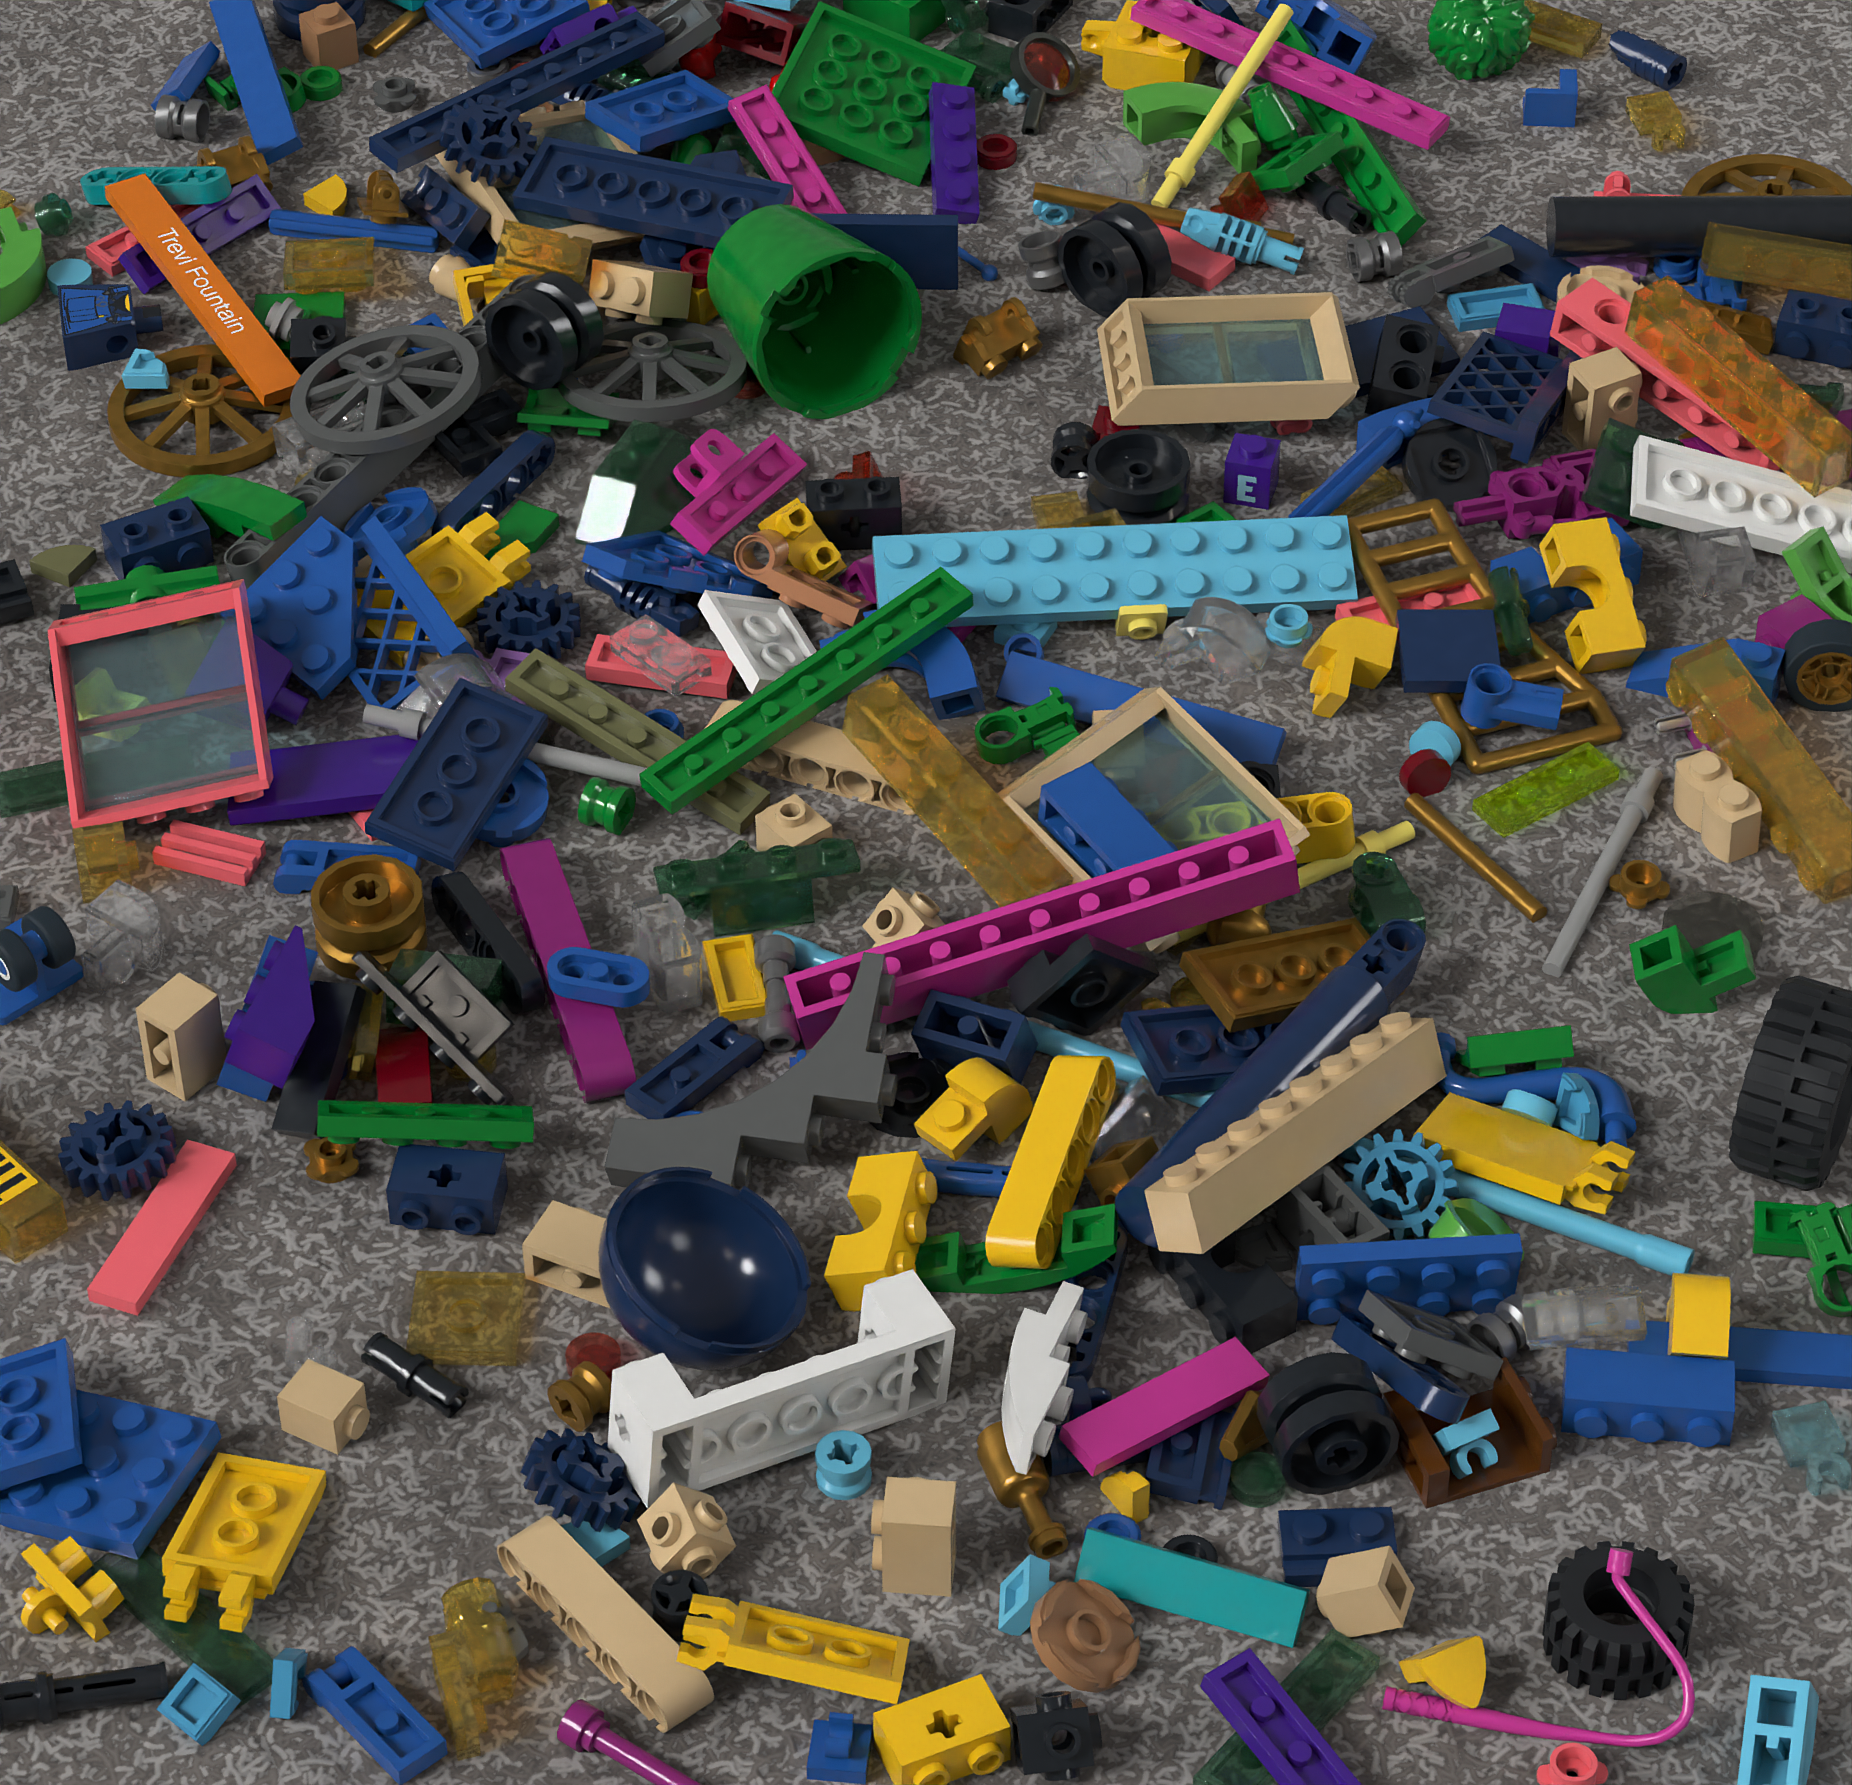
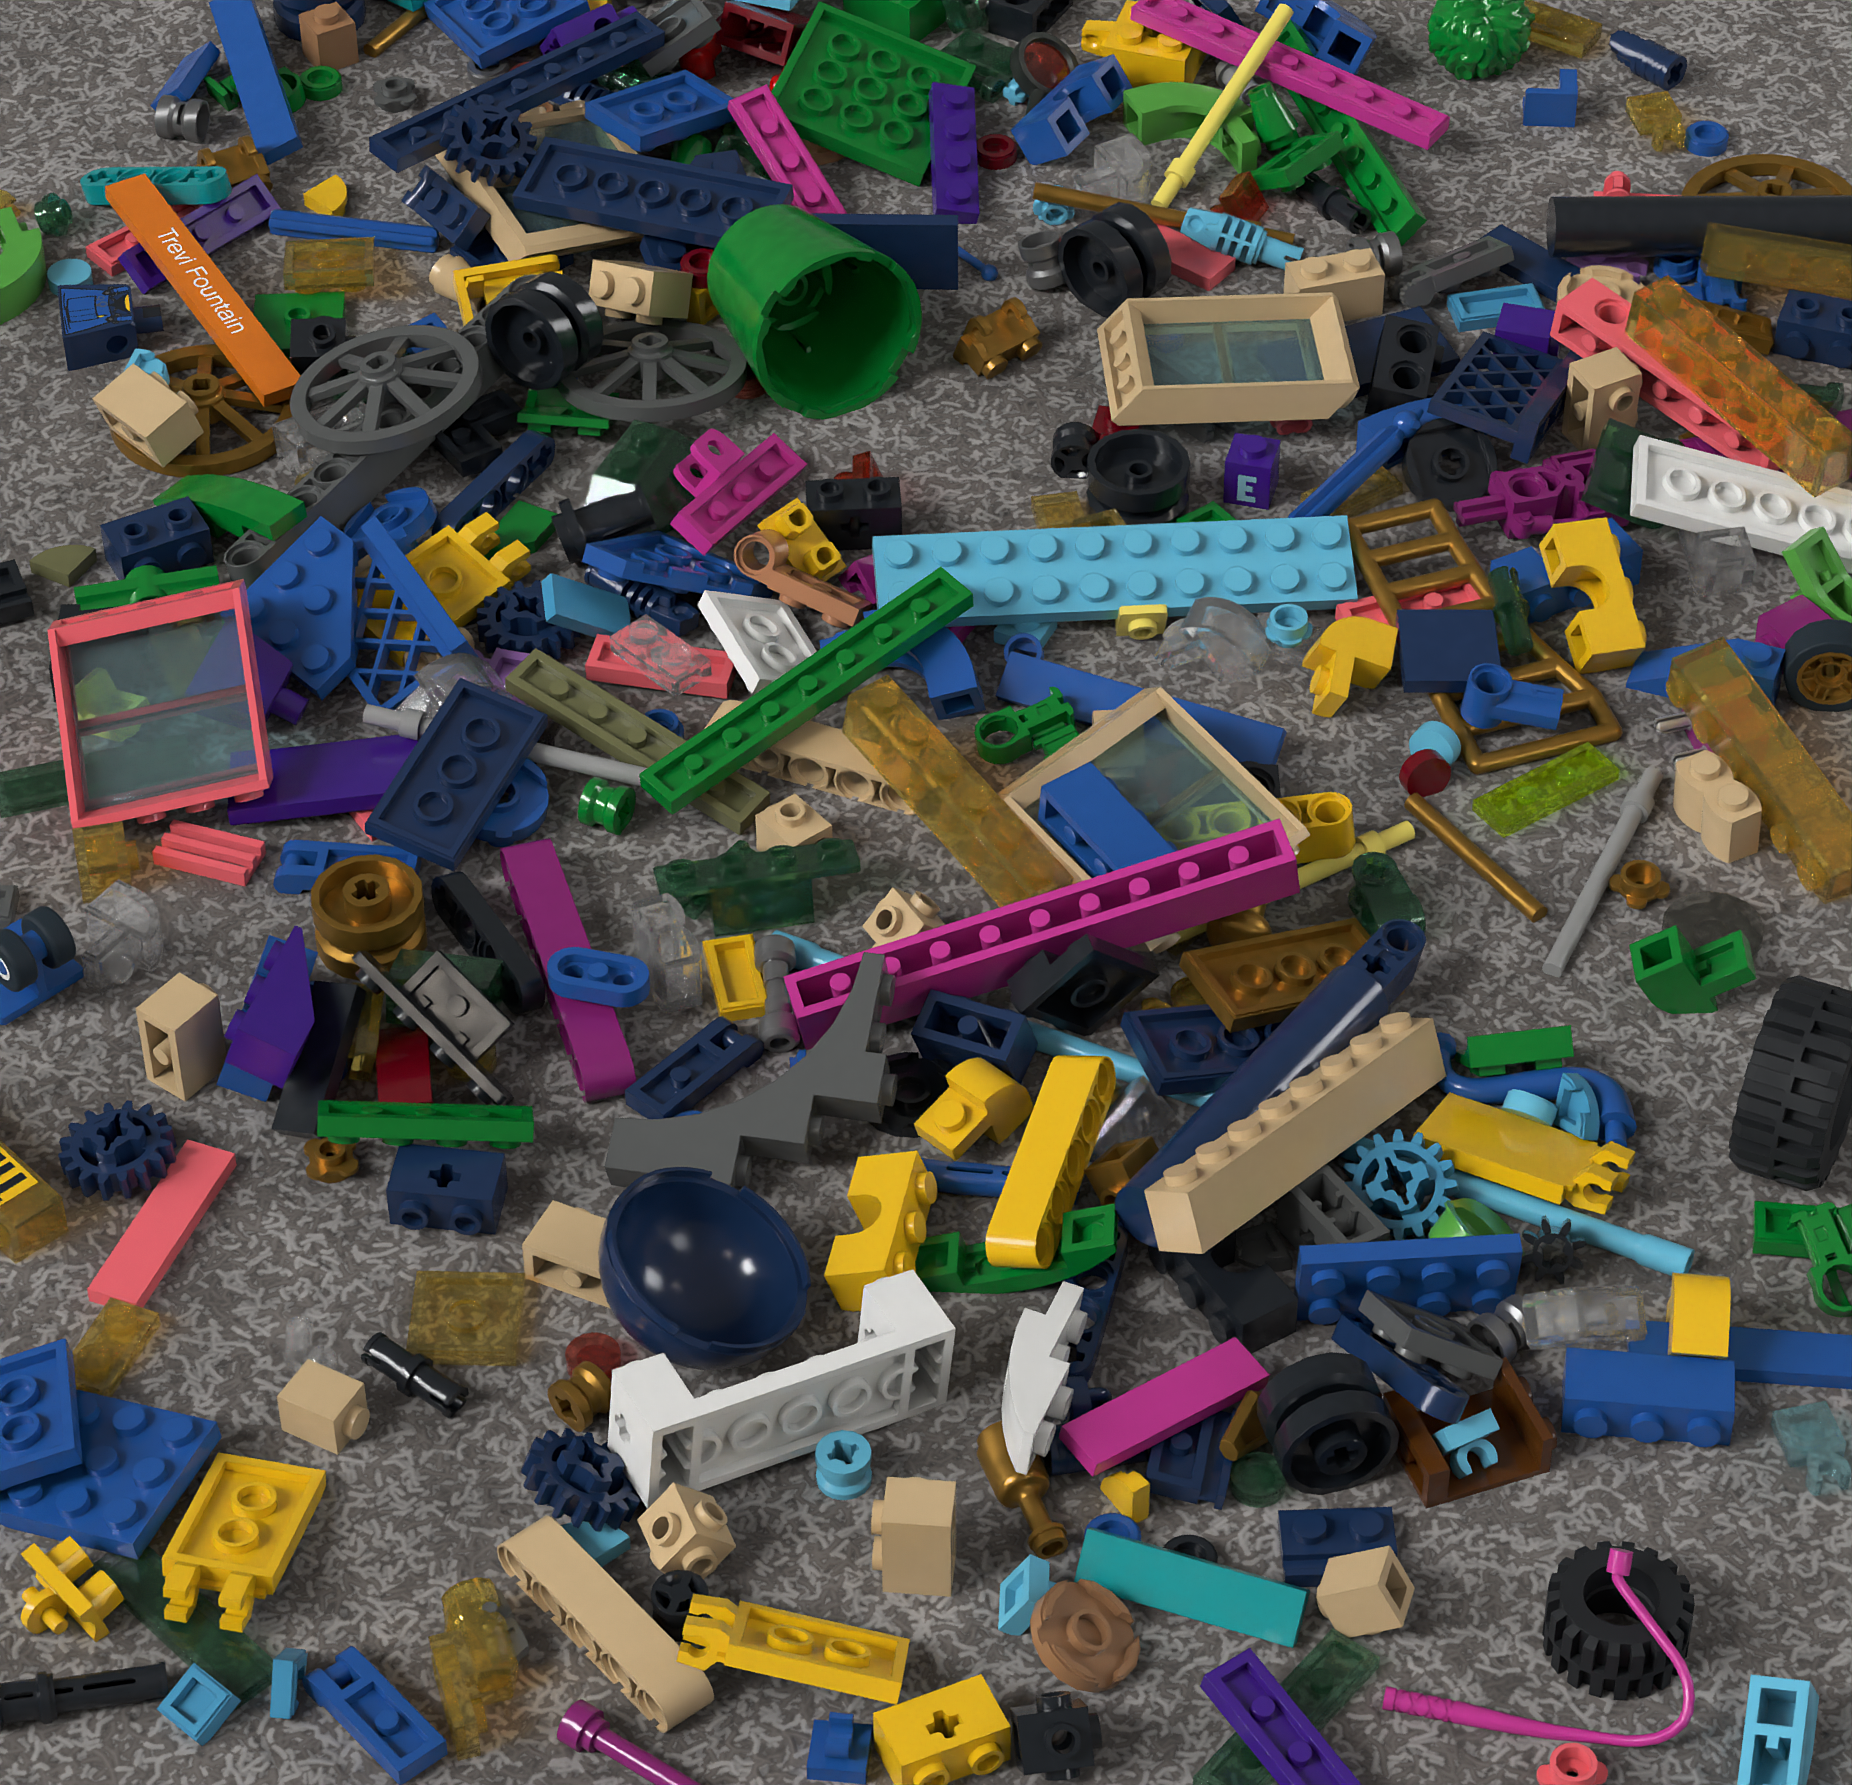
light grey plate [265,297,304,342] -> none
pearl gold hinge [357,170,408,224] -> none
clear yellow brick [491,219,593,286] -> none
yellow tile [1398,1636,1486,1709] -> none
none -> clear yellow plate [73,1297,161,1397]
none -> tan brick [92,363,204,467]
none -> dark azure tile [541,573,633,639]
none -> black piece [551,484,657,571]
none -> blue arch [1011,54,1133,165]
none -> tan brick [1284,248,1385,321]
none -> black gear [1521,1215,1586,1285]
none -> blue tile [1684,121,1729,157]

